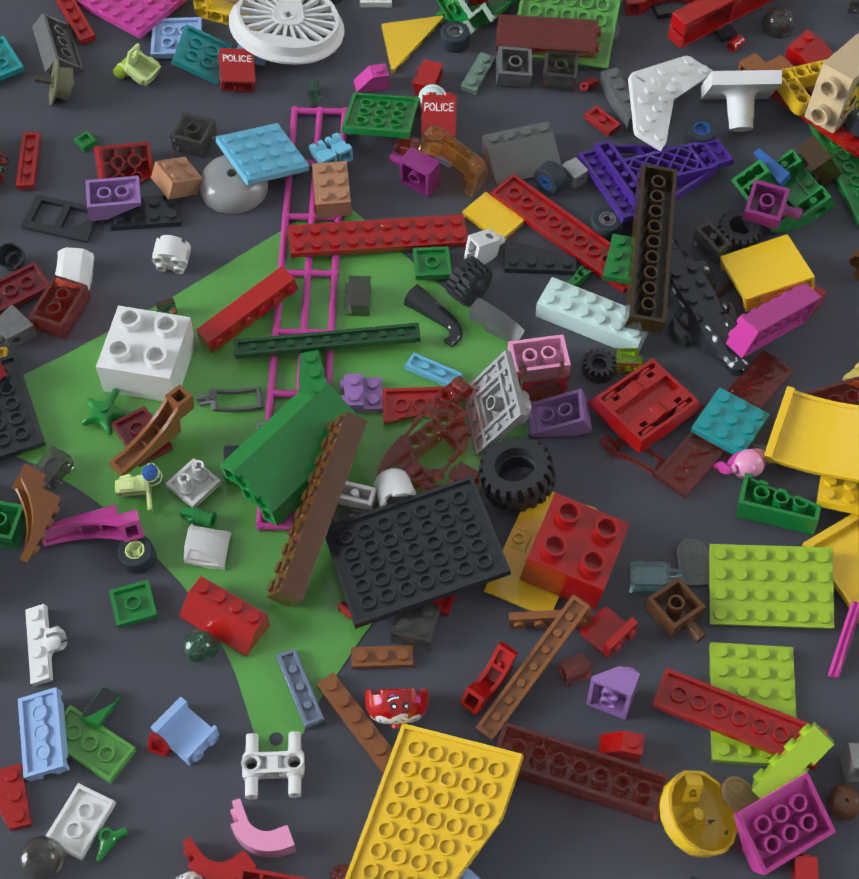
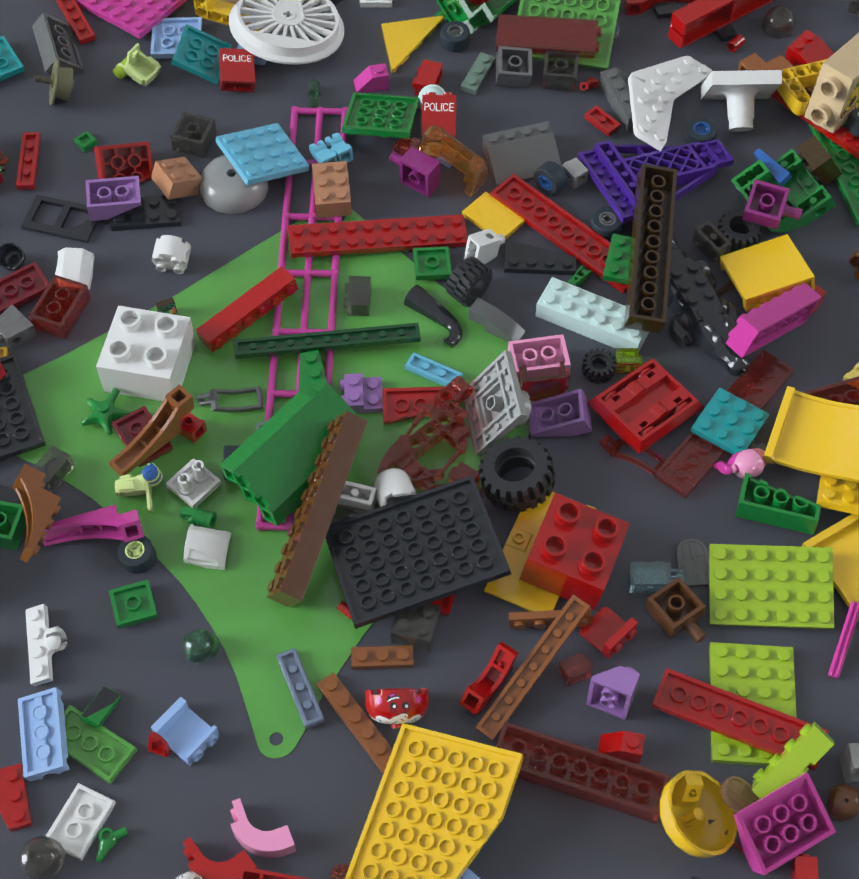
red slope [180,576,270,657] -> none
white piece [241,732,305,800] -> none
none -> red brick [179,412,207,444]

